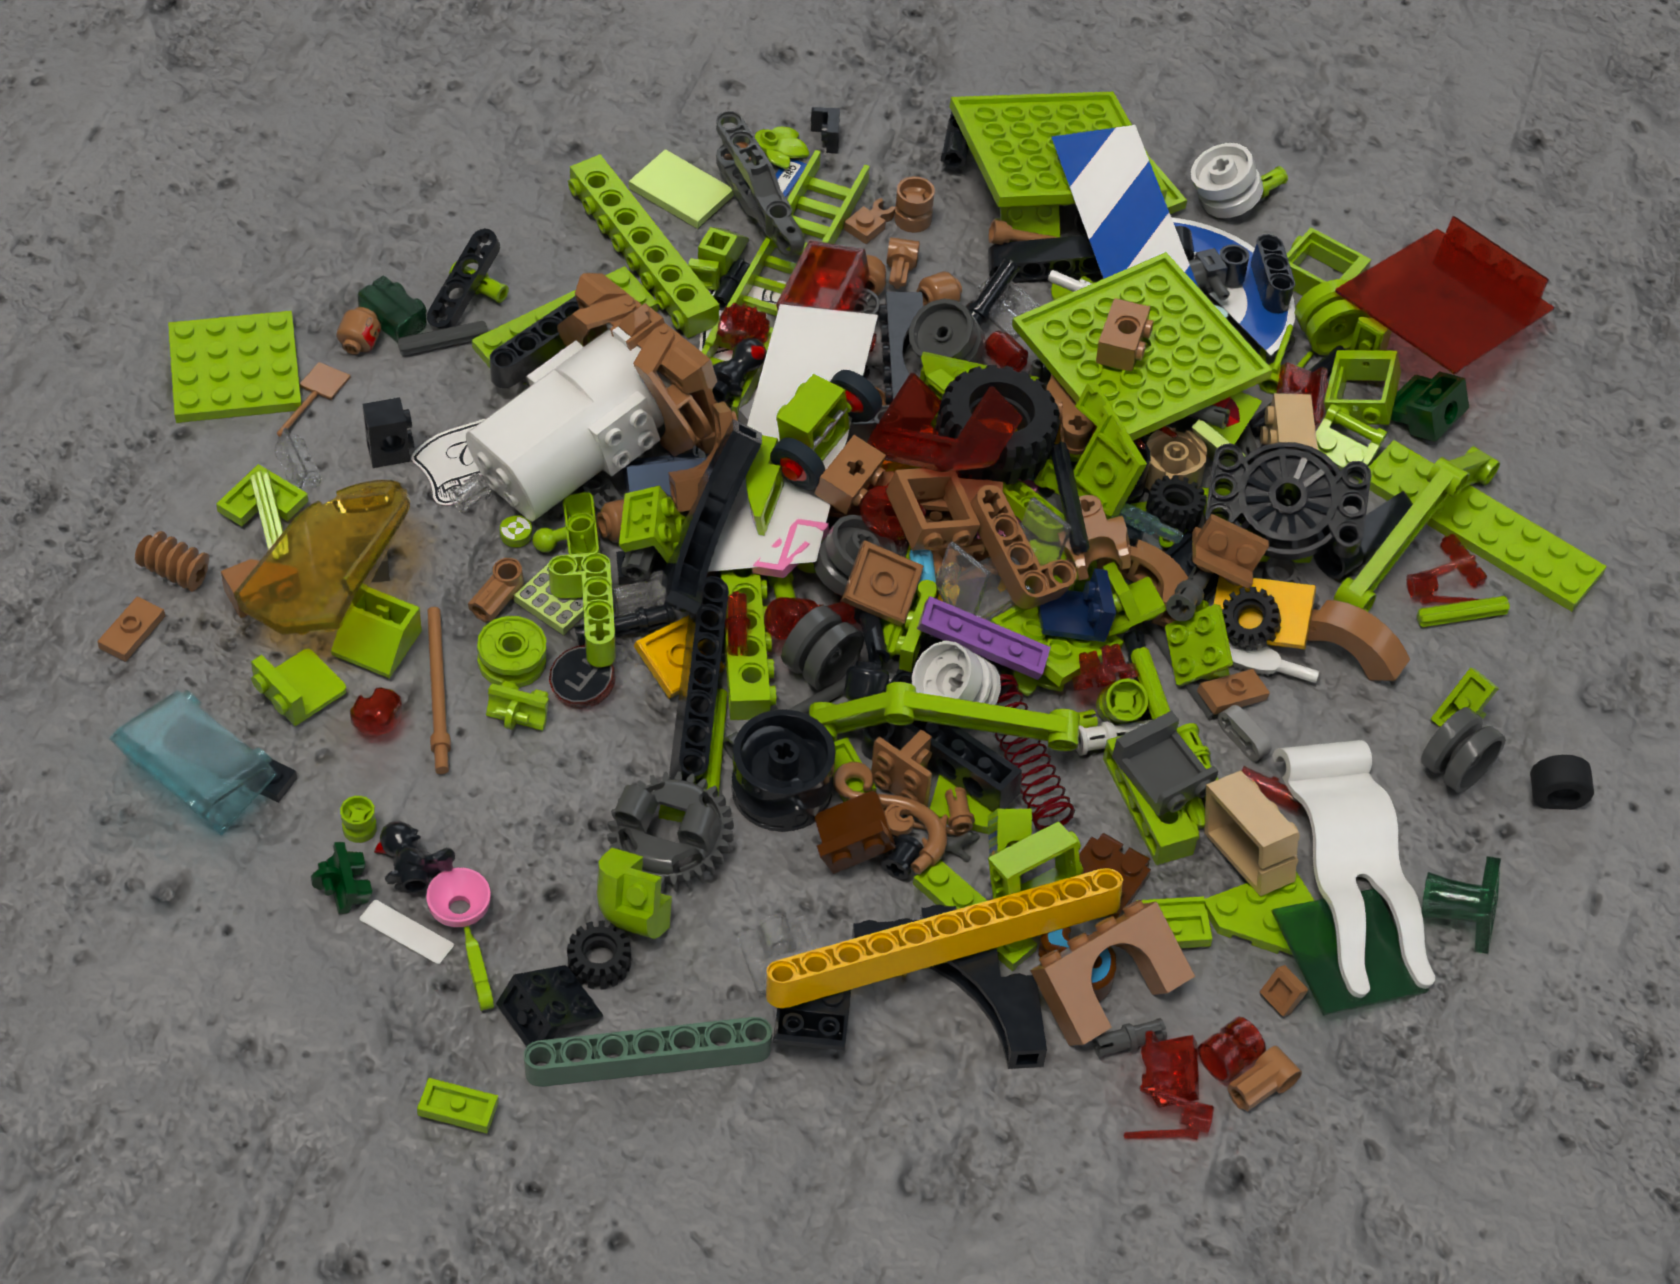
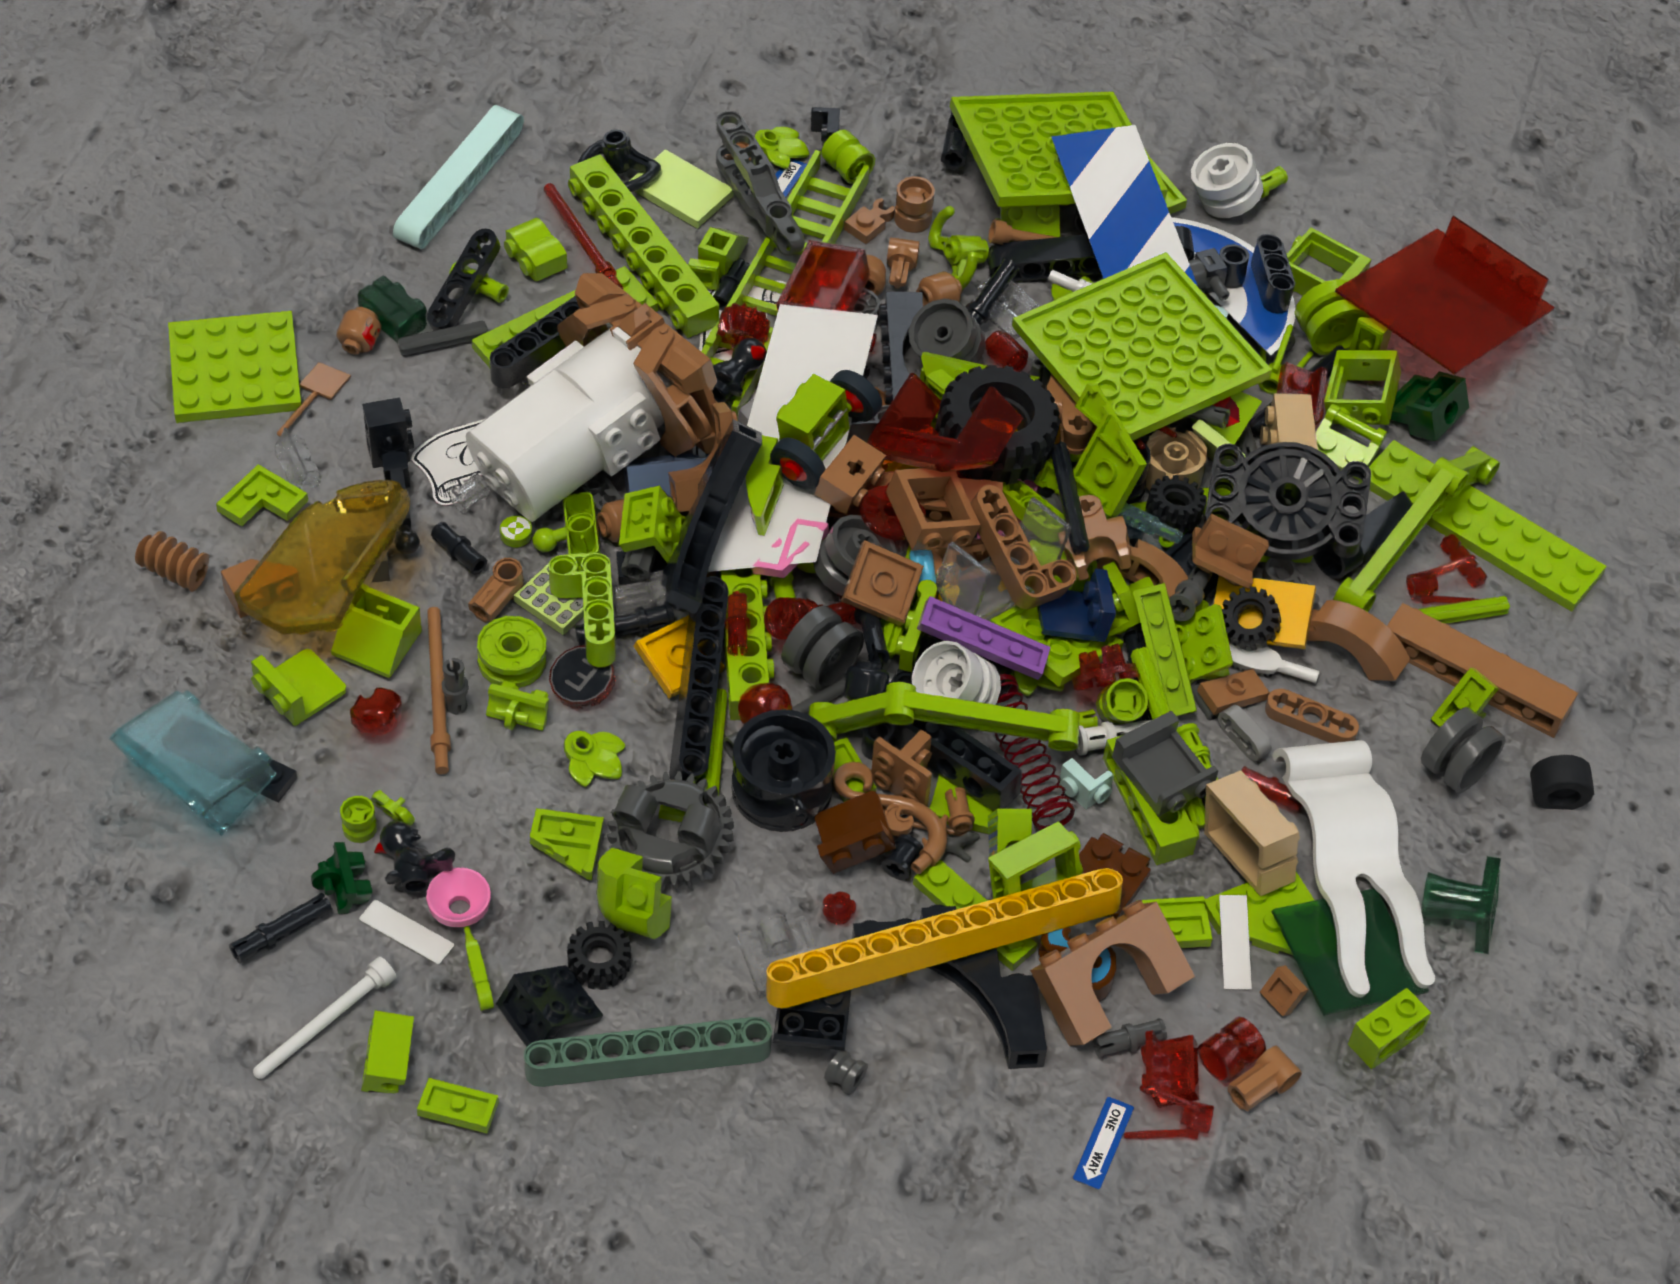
medium nougat plate [97,596,165,662] -> none
lime axle [250,470,289,561] -> none
medium nougat brick [1096,298,1154,372] -> none
none -> black pin [229,893,332,964]
none -> white piece [253,956,397,1079]
none -> lime hinge [361,1010,414,1093]
none -> lime piece [370,790,415,826]
none -> black plate [381,451,420,554]
none -> light aqua beam [393,105,524,249]
none -> black pin [431,522,487,575]
none -> dark grey pin [442,658,469,715]
none -> lime brick [504,217,568,282]
none -> lime wing [530,808,604,880]
none -> clear red bar [544,183,623,289]
none -> lime plate [563,731,625,787]
none -> black piece [578,130,661,192]
none -> clear red hair [738,683,793,724]
none -> lime wheel [821,129,876,184]
none -> clear red plate [822,891,856,925]
none -> dark grey wheel [824,1050,868,1095]
none -> lime piece [928,206,989,291]
none -> light aqua bracket [1059,758,1114,809]
none -> sticker [1073,1097,1134,1189]
none -> lime plate [1133,583,1197,717]
none -> white sticker [1219,895,1252,990]
none -> medium nougat beam [1265,689,1359,743]
none -> lime brick [1348,988,1431,1070]
none -> medium nougat brick [1387,603,1578,738]

